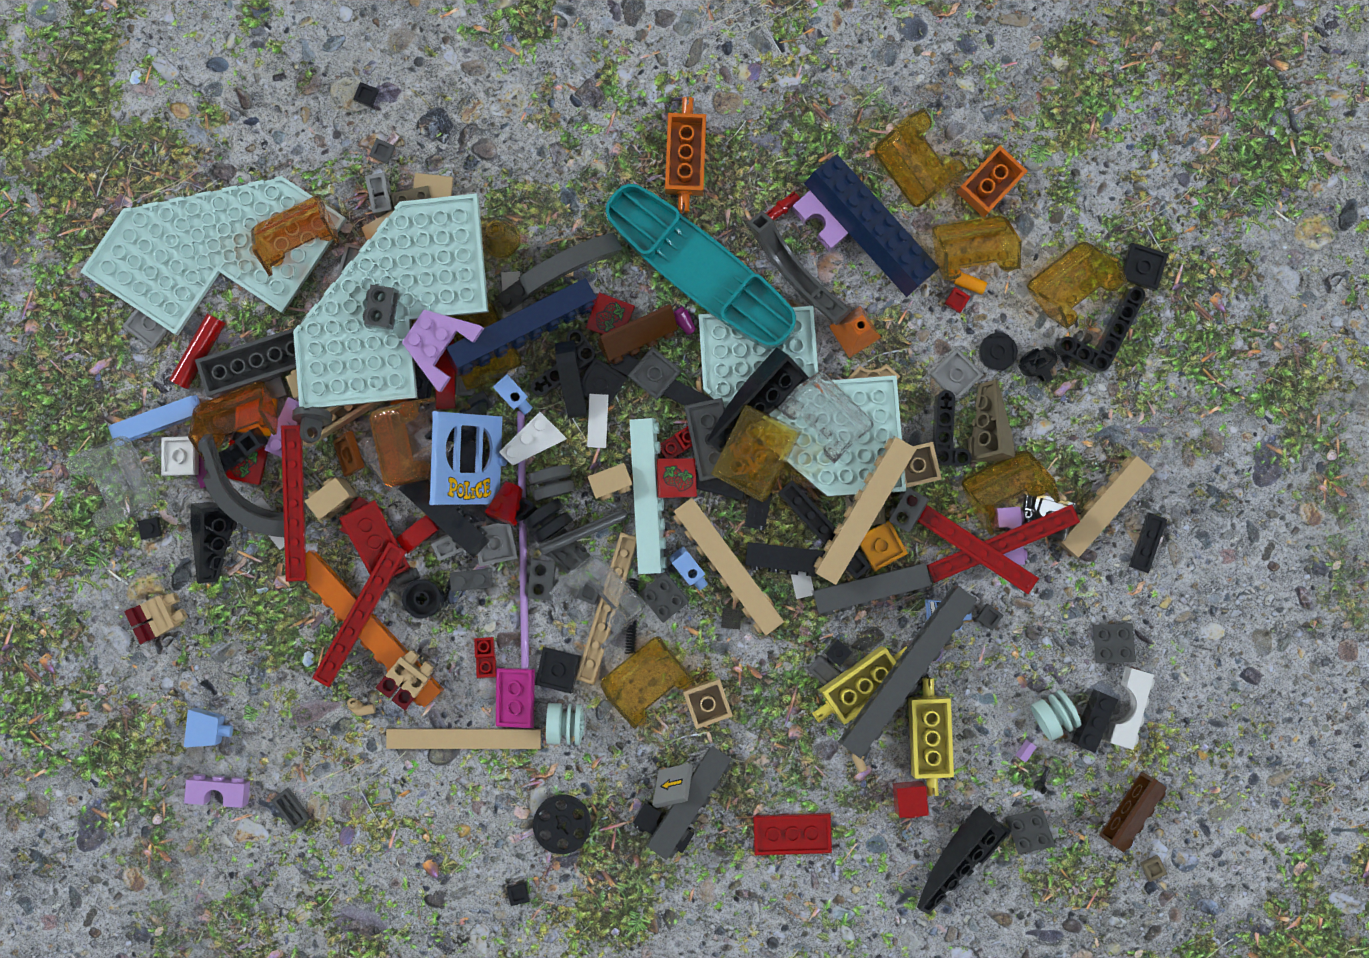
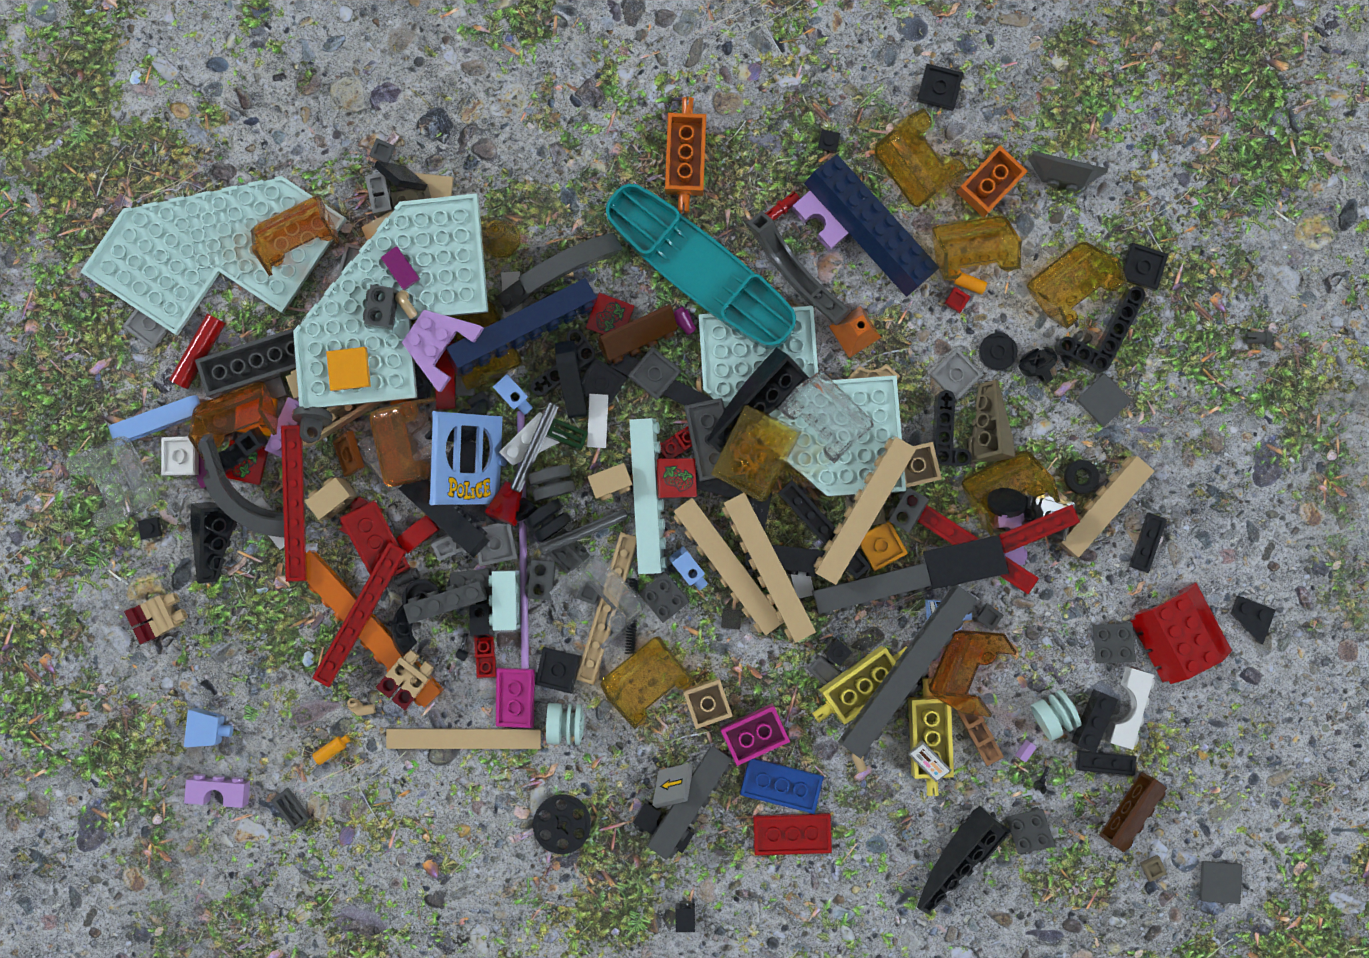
black tile [353,82,379,108] -> none
black tile [506,881,530,906] -> none
red head [892,781,929,818] -> none
none -> light orange cylinder [312,735,350,765]
none -> light orange tile [326,347,371,391]
none -> black tile [374,161,428,191]
none -> magenta tile [381,246,420,290]
none -> black tile [391,604,417,656]
none -> tan arm [395,290,418,319]
none -> dark grey brick [403,578,488,624]
none -> black hand [456,633,469,661]
none -> black torso [469,599,495,638]
none -> light aqua brick [489,570,521,631]
none -> axle [510,402,558,492]
none -> dark green tile [546,418,588,451]
none -> black brick [675,900,695,932]
none -> dark pink brick [720,703,790,766]
none -> tan brick [722,492,816,643]
none -> blue tile [740,758,824,814]
none -> black plate [817,129,840,154]
none -> slope [908,740,951,782]
none -> black tile [916,63,963,111]
none -> black tile [923,534,1010,589]
none -> clear orange windscreen [929,630,1017,717]
none -> medium nougat slope [948,687,1004,767]
none -> black tile [987,488,1027,518]
none -> dark grey wedge [1028,150,1108,192]
none -> black tyre [1064,460,1100,494]
none -> dark grey tile [1076,373,1132,427]
none -> black tile [1076,750,1137,776]
none -> red slope [1130,582,1232,684]
none -> dark grey tile [1199,861,1243,904]
none -> black wing [1230,596,1276,644]
none -> dark grey pin [1245,330,1272,346]

